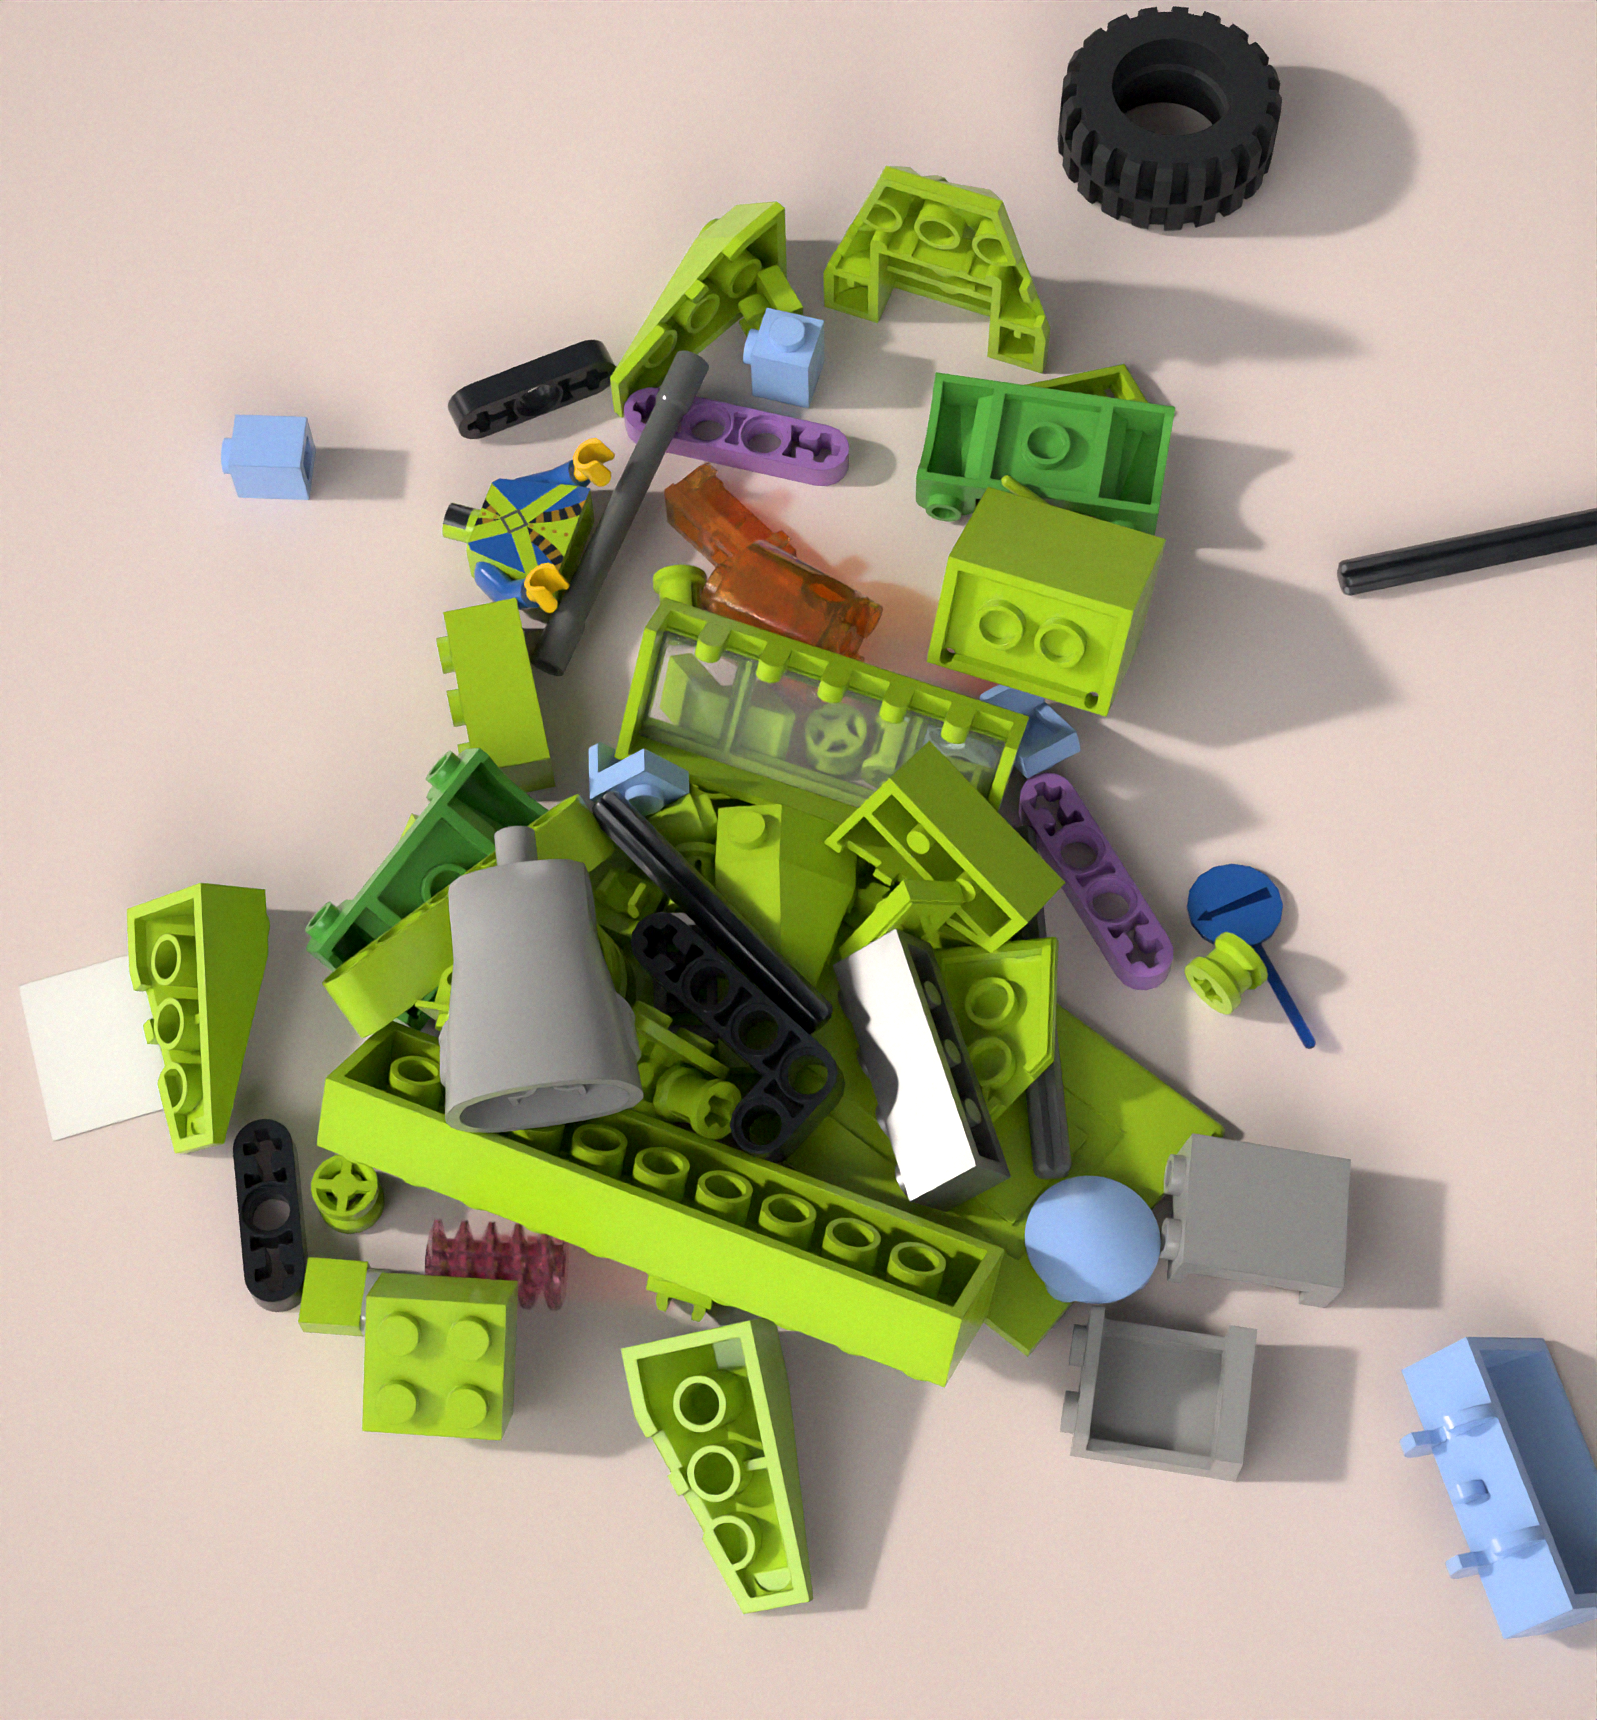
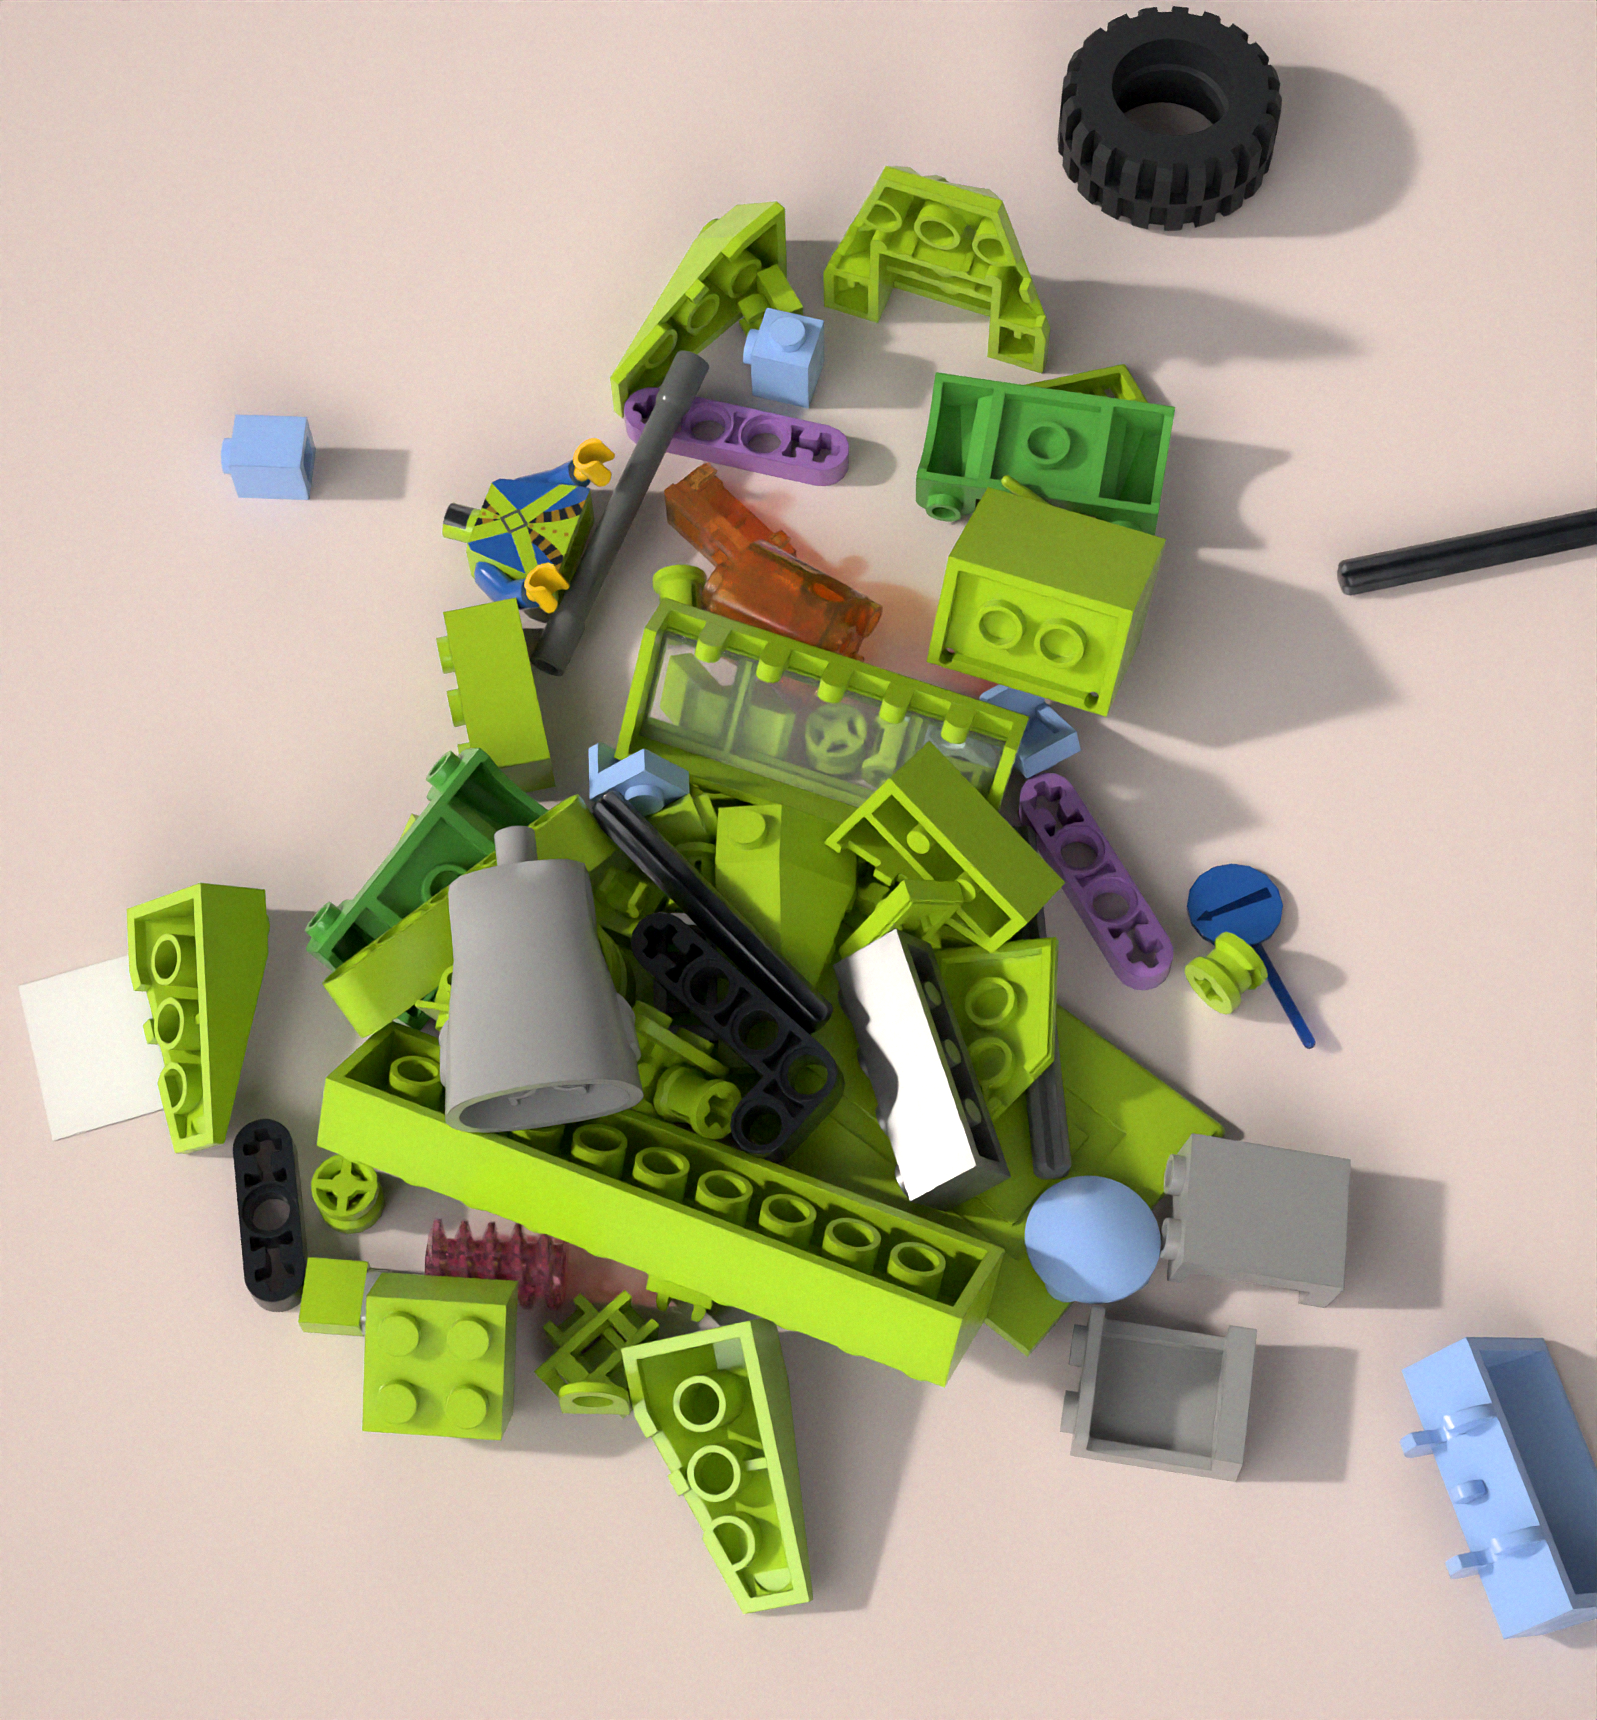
black beam [448,340,616,439] -> none
none -> lime piece [534,1290,659,1418]

